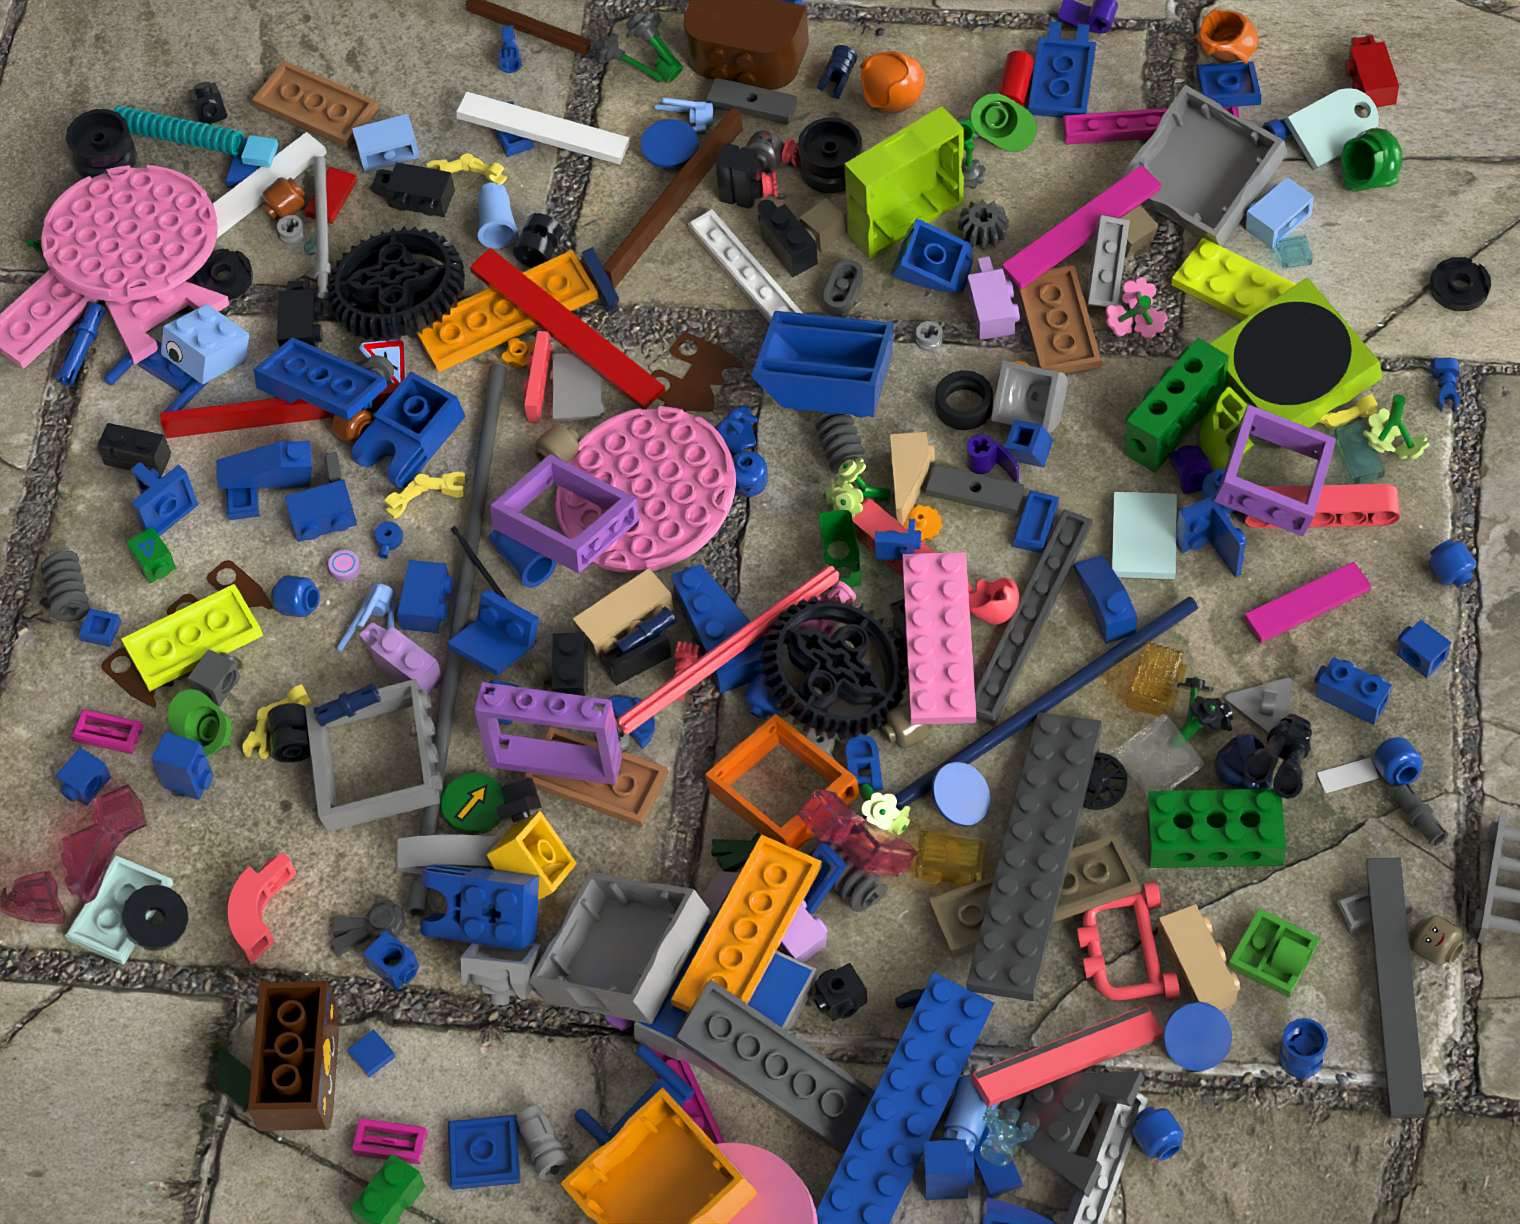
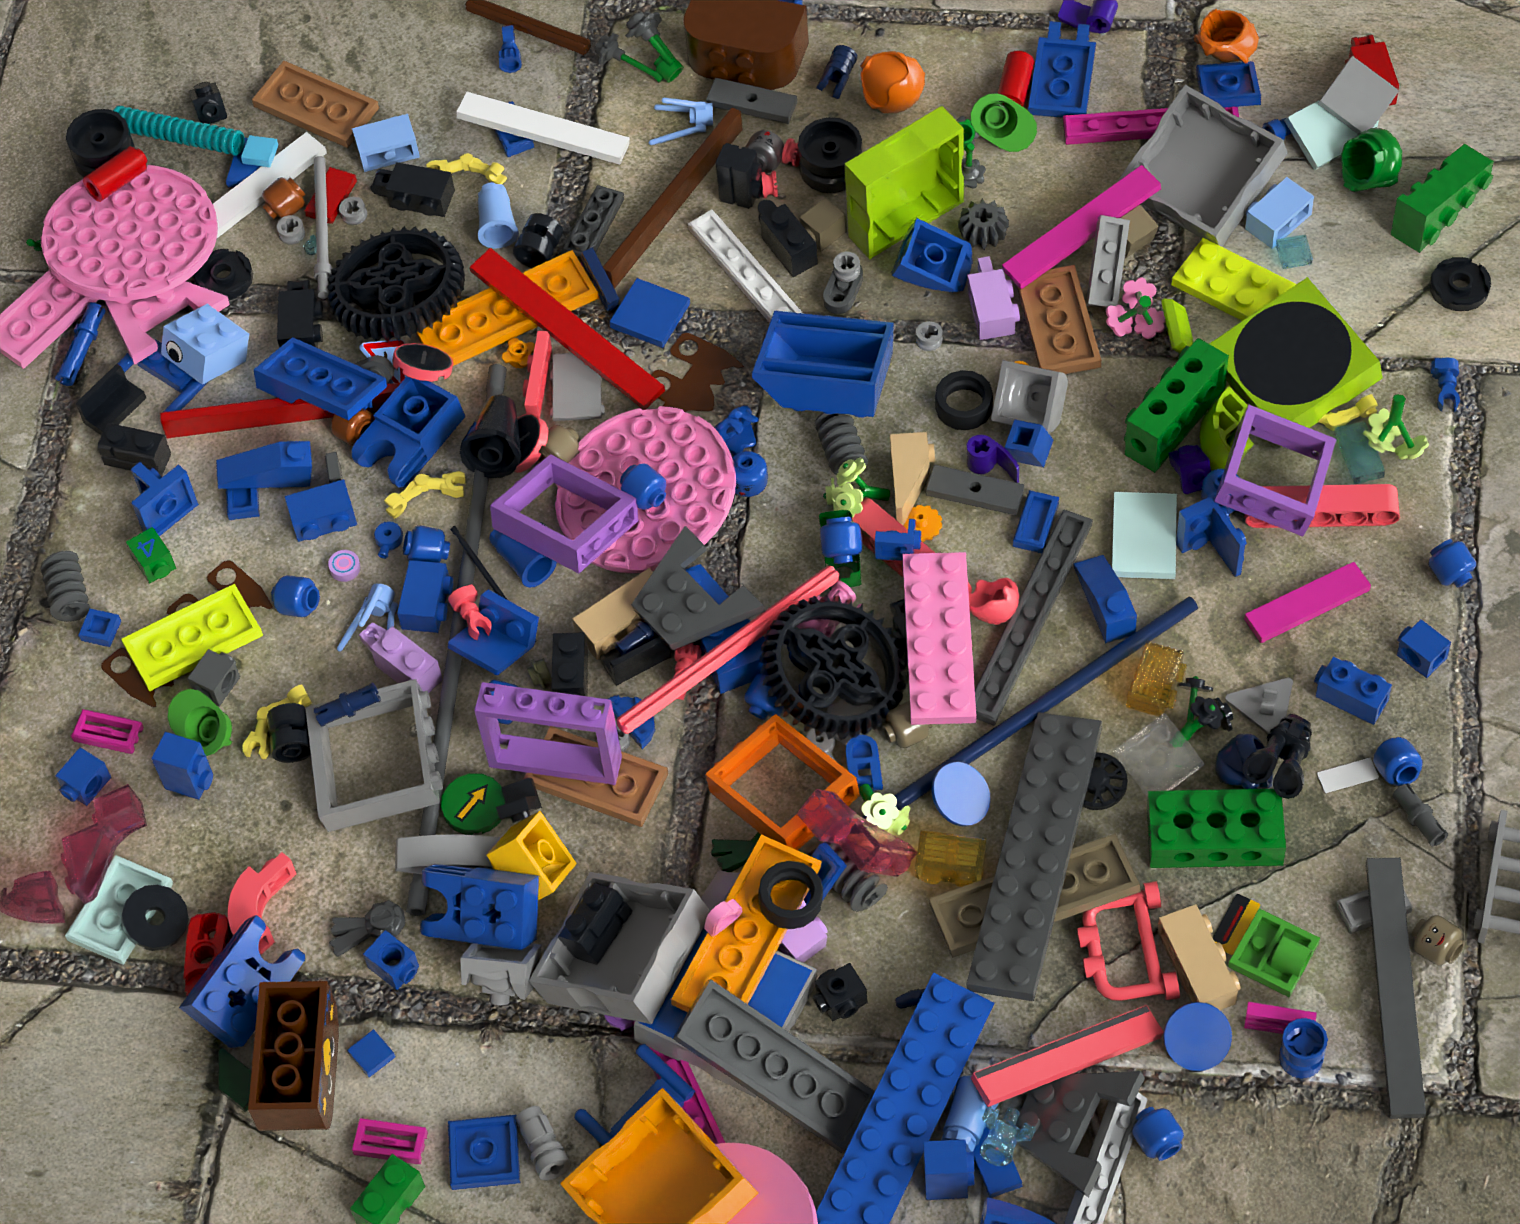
blue piece [641,120,699,168] -> none
none -> black panel [76,364,146,436]
none -> red brick [83,146,148,202]
none -> blue brick [179,915,305,1048]
none -> red piece [183,912,233,996]
none -> light grey bush [339,196,367,225]
none -> tile [392,343,454,382]
none -> blue head [403,525,450,563]
none -> coral piece [448,584,492,640]
none -> black cone [459,395,521,478]
none -> tile [514,413,548,473]
none -> black brick [558,883,633,965]
none -> dark grey tile [562,185,625,261]
none -> blue tile [609,278,690,348]
none -> blue head [620,463,667,510]
none -> dark grey wing [631,526,765,651]
none -> bright pink tile [704,899,742,937]
none -> black tyre [758,861,823,929]
none -> blue head [819,517,863,564]
none -> light grey bush [833,251,860,282]
none -> lime tile [1161,298,1194,354]
none -> sticker [1213,894,1260,955]
none -> dark pink tile [1244,1002,1317,1034]
none -> light grey tile [1317,56,1399,134]
none -> green wedge [1391,144,1494,253]

